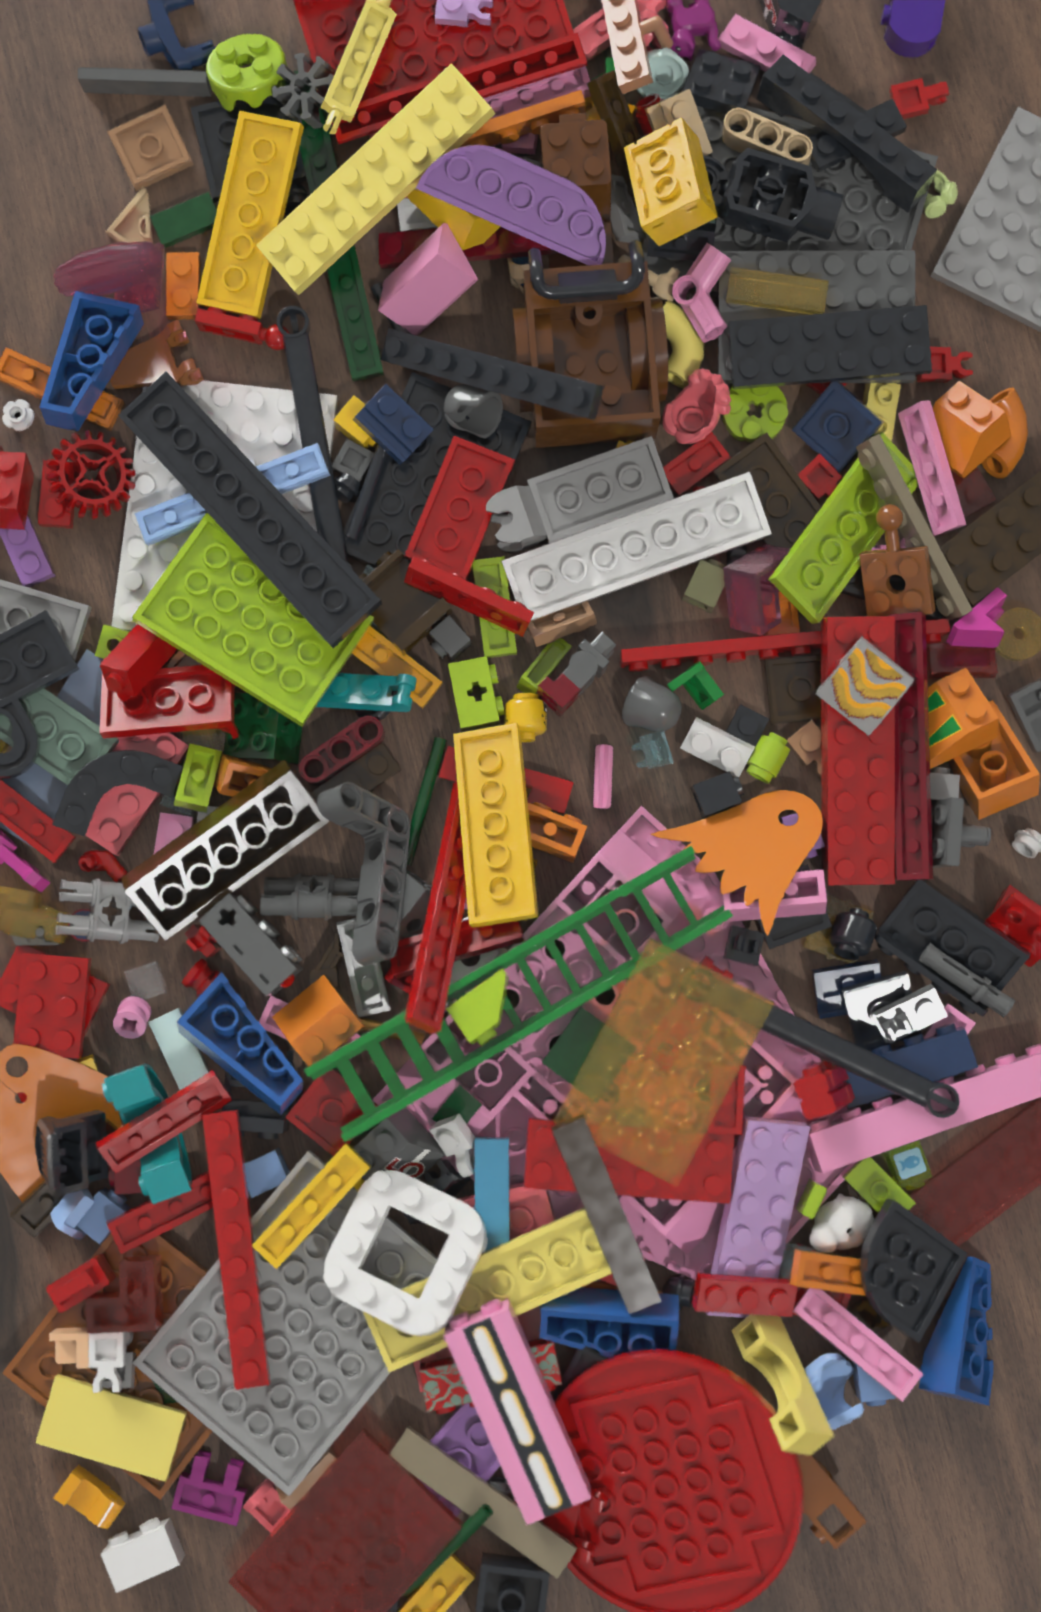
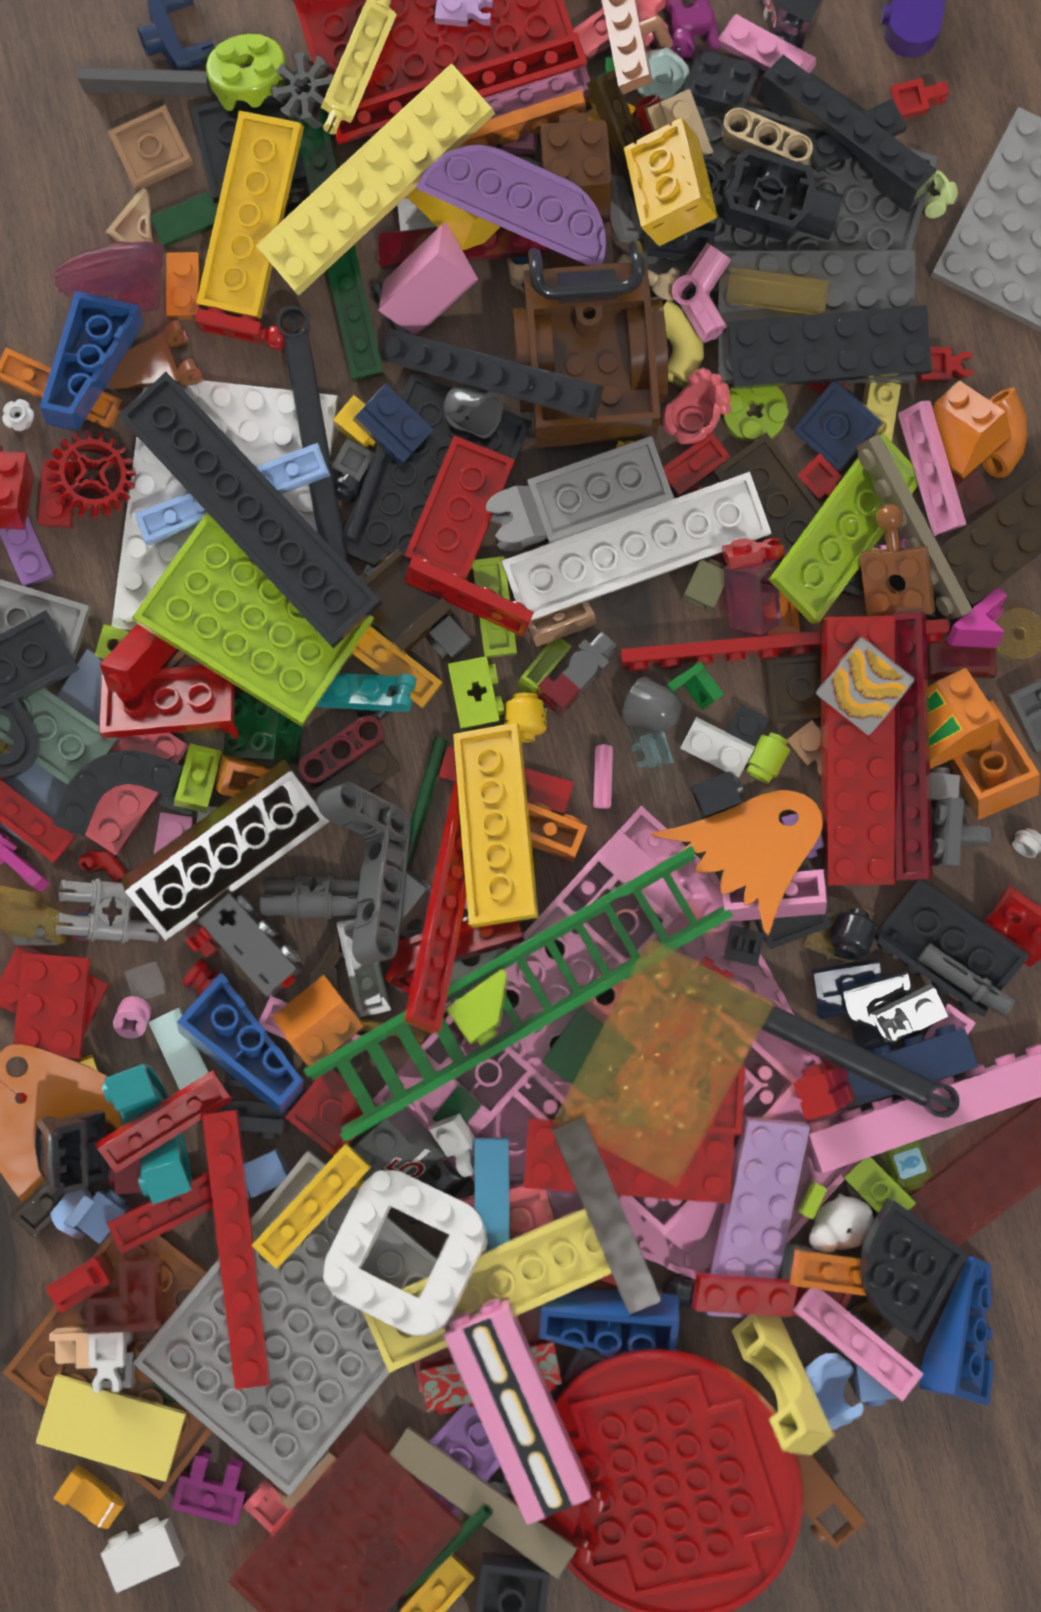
none -> red plate [722,538,784,570]

